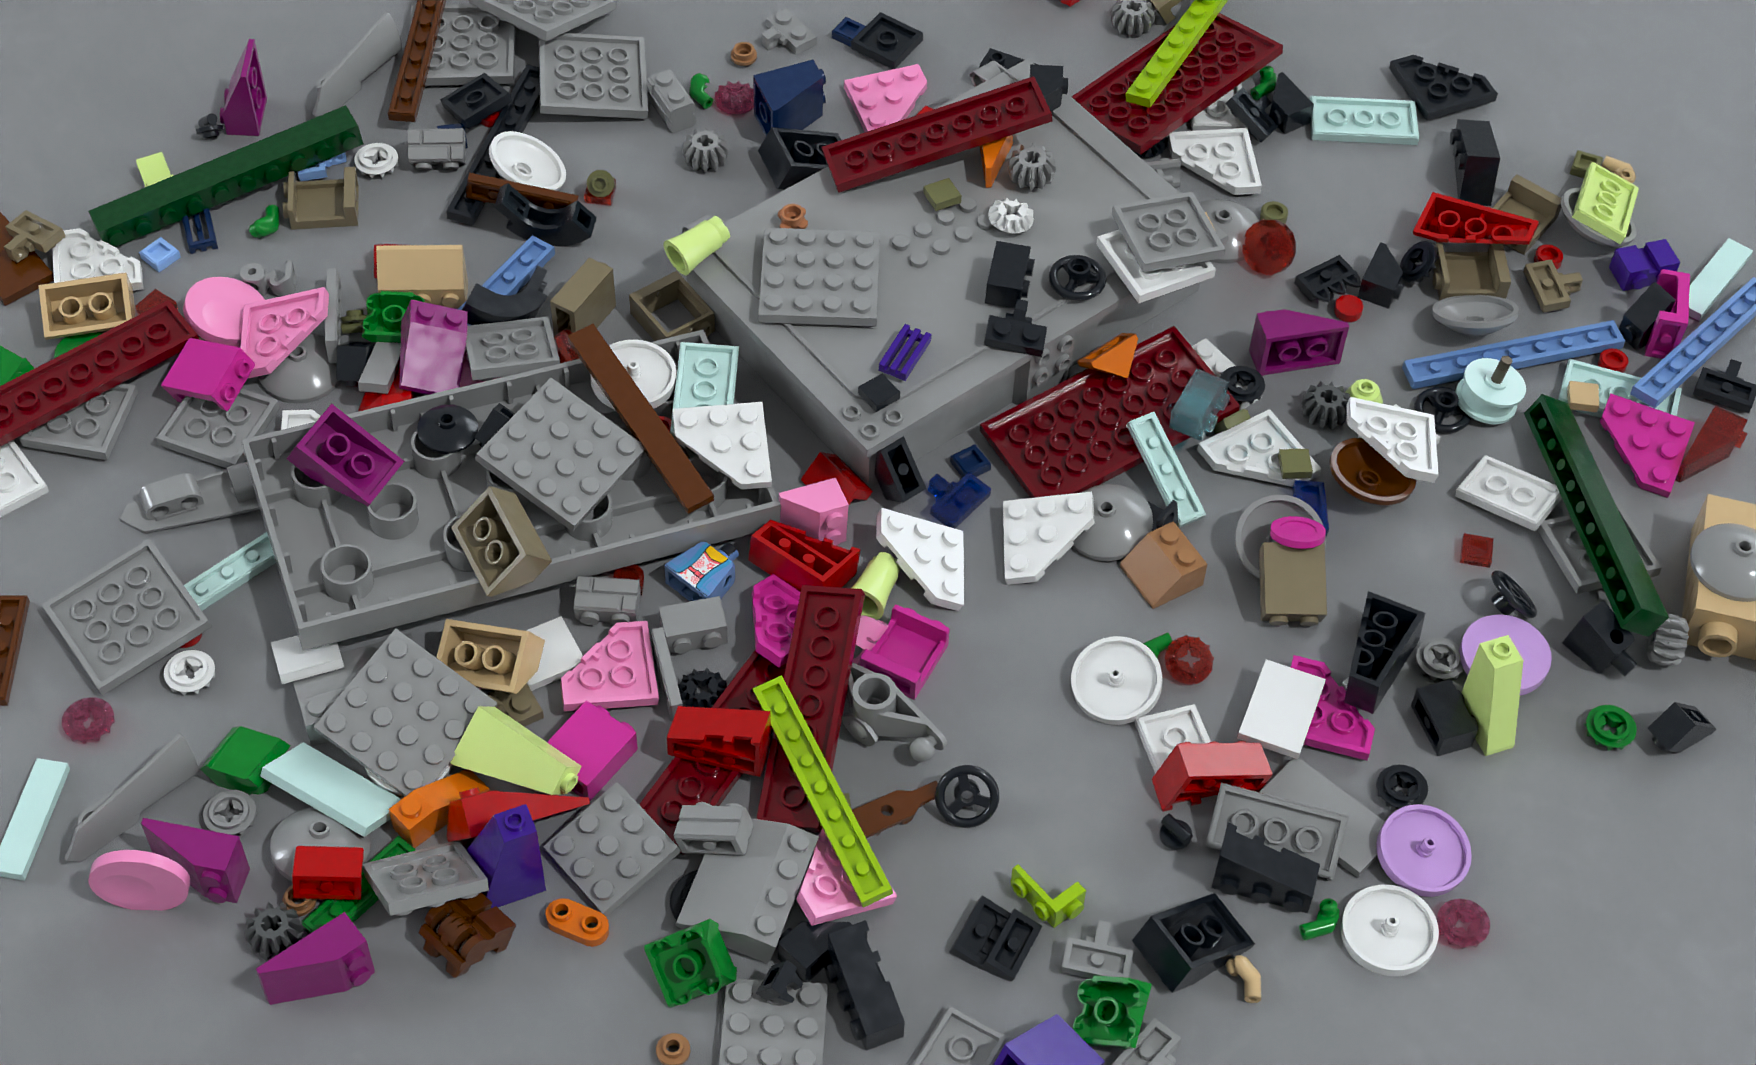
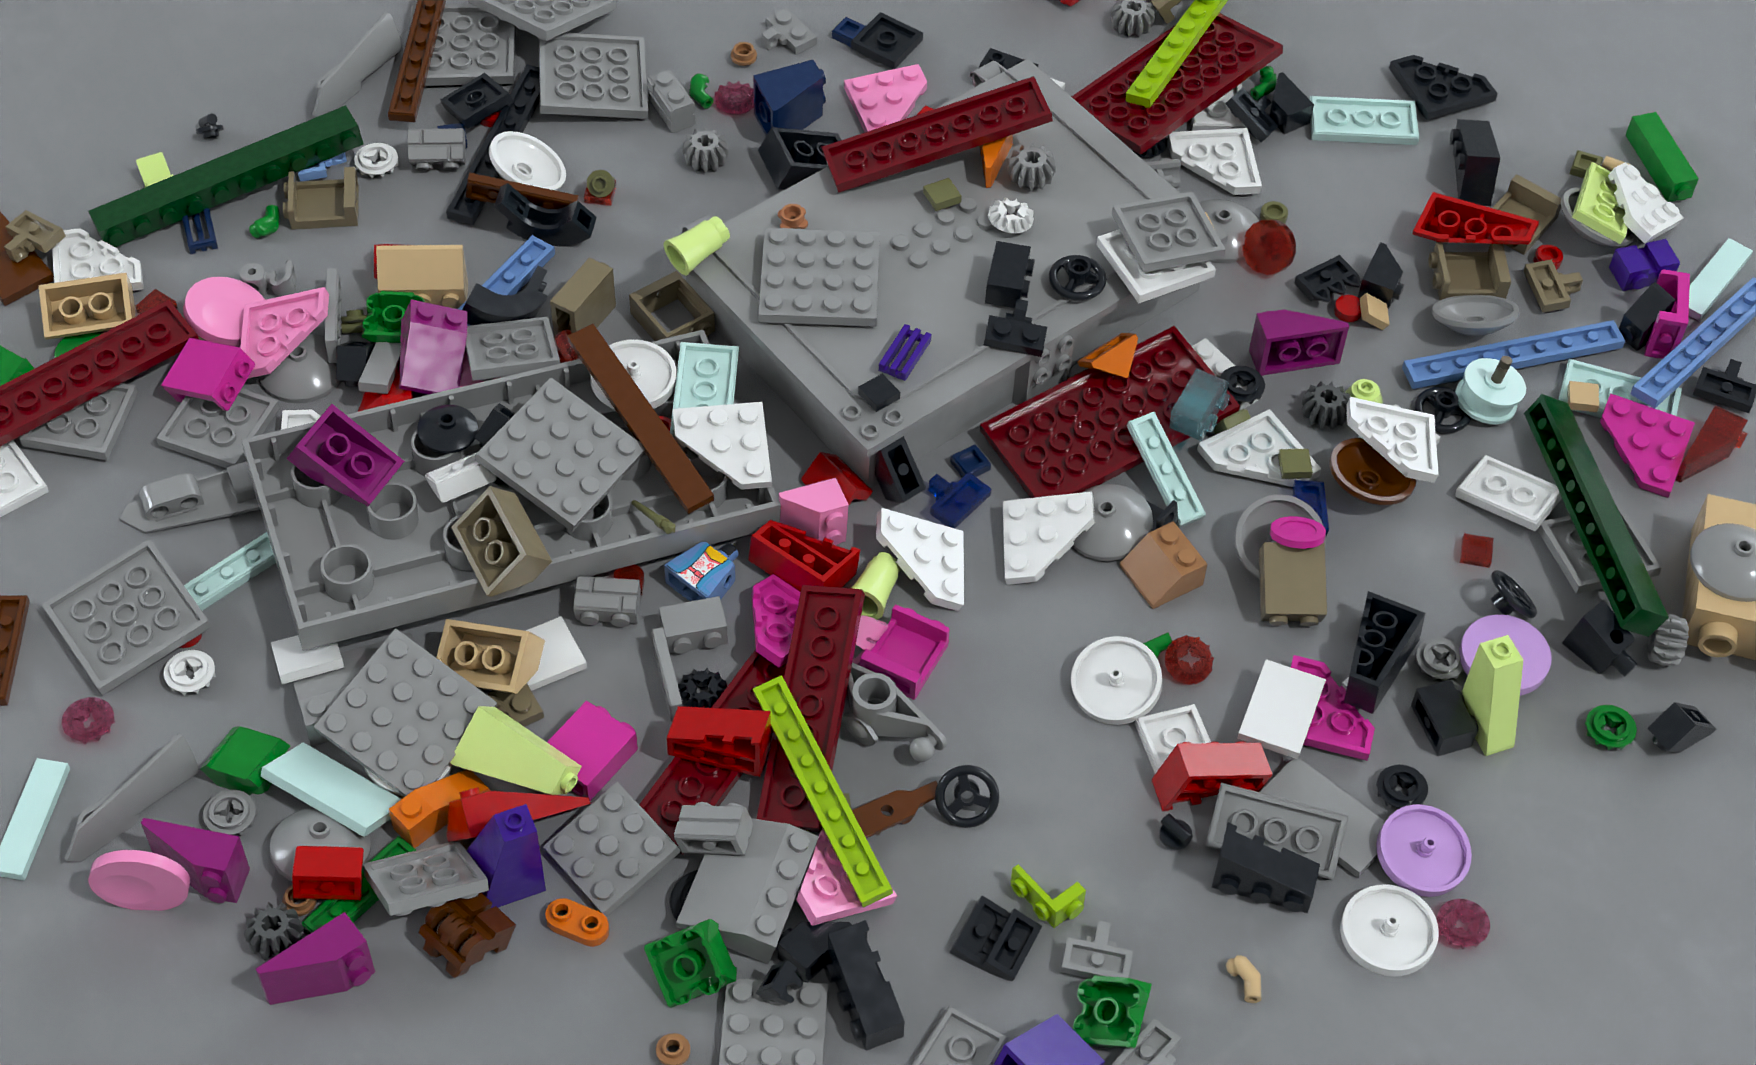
light blue tile [139,237,181,272] -> none
magenta slope [220,39,267,136] -> none
bright pink plate [560,621,659,712] -> none
black slope [1029,64,1068,112] -> none
black slope [1132,893,1255,993] -> none
green arm [1299,898,1340,941] -> none
black gear [1400,241,1440,284] -> none
red tile [1598,348,1629,373] -> none
none -> white slope [425,452,496,502]
none -> olive piece [632,500,676,534]
none -> tan tile [1360,293,1389,330]
none -> white plate [1608,162,1684,244]
none -> green brick [1625,112,1699,202]

